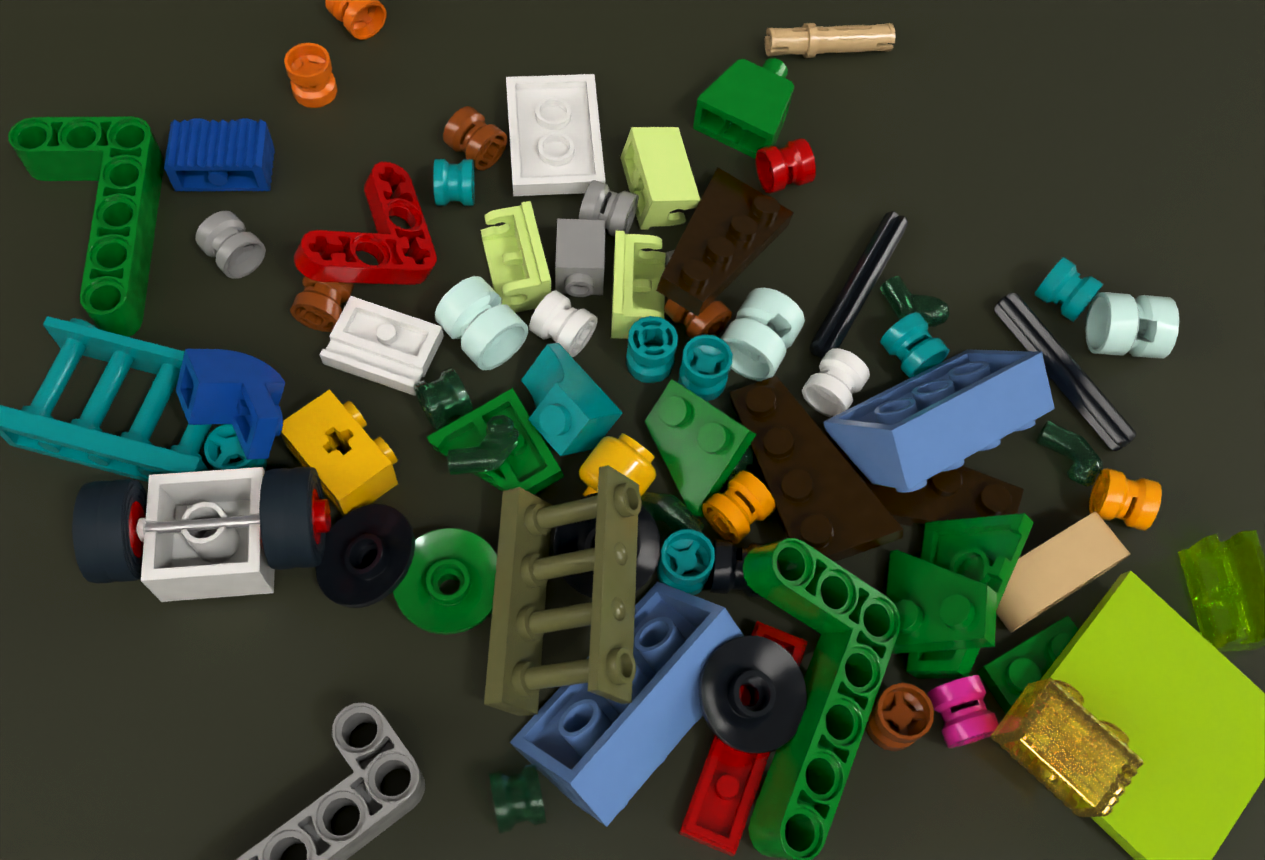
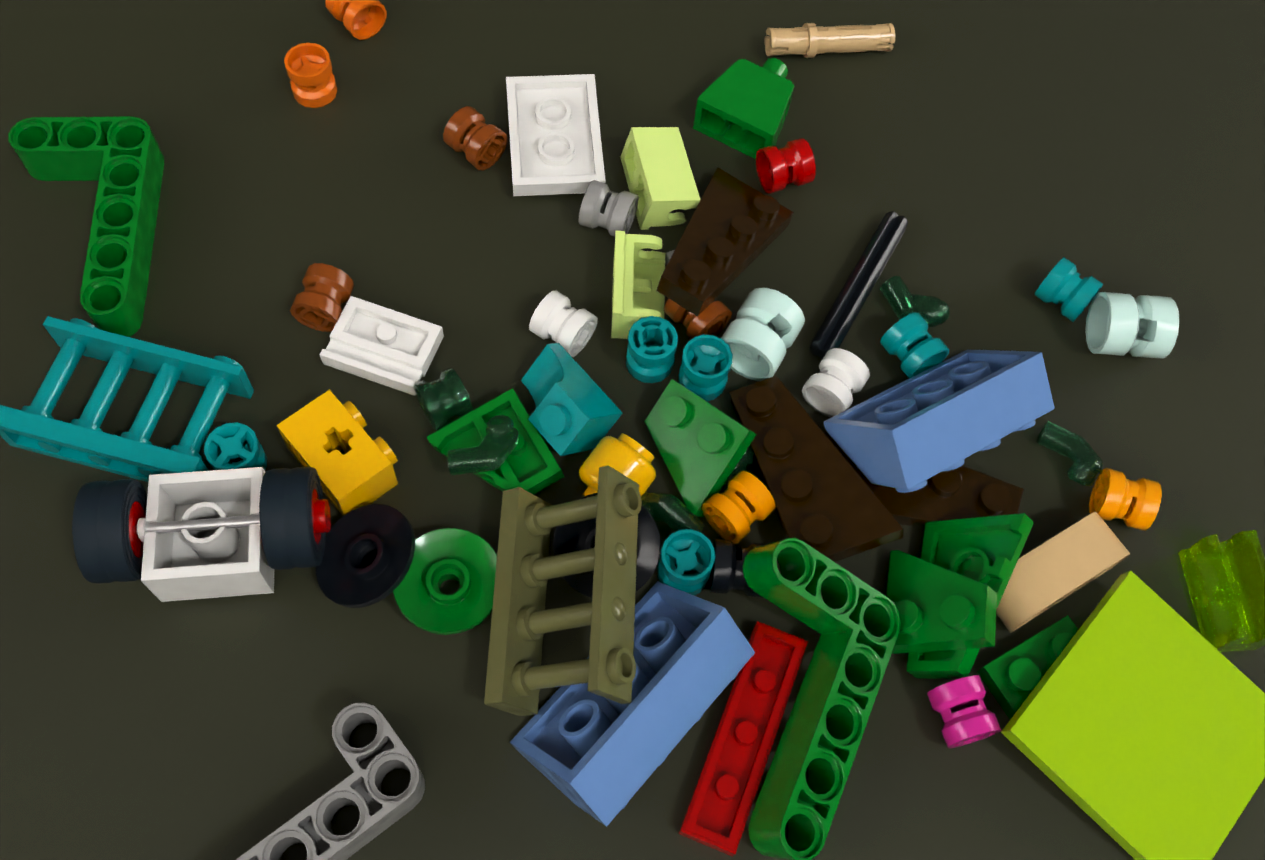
blue brick [164,118,275,191] -> none
blue brick [176,349,285,460] -> none
light grey wheel [195,211,266,279] -> none
red beam [294,162,437,285] -> none
teal wheel [433,158,475,206] -> none
light aqua wheel [435,276,528,371] -> none
yellowish green hinge [481,201,551,313] -> none
clear green wheel [489,763,546,834] -> none
light grey brick [555,218,605,297] -> none
black dish [699,636,807,754] -> none
dark orange wheel [866,683,934,751] -> none
clear yellow brick [991,678,1143,817] -> none
black axle [994,292,1137,451] -> none

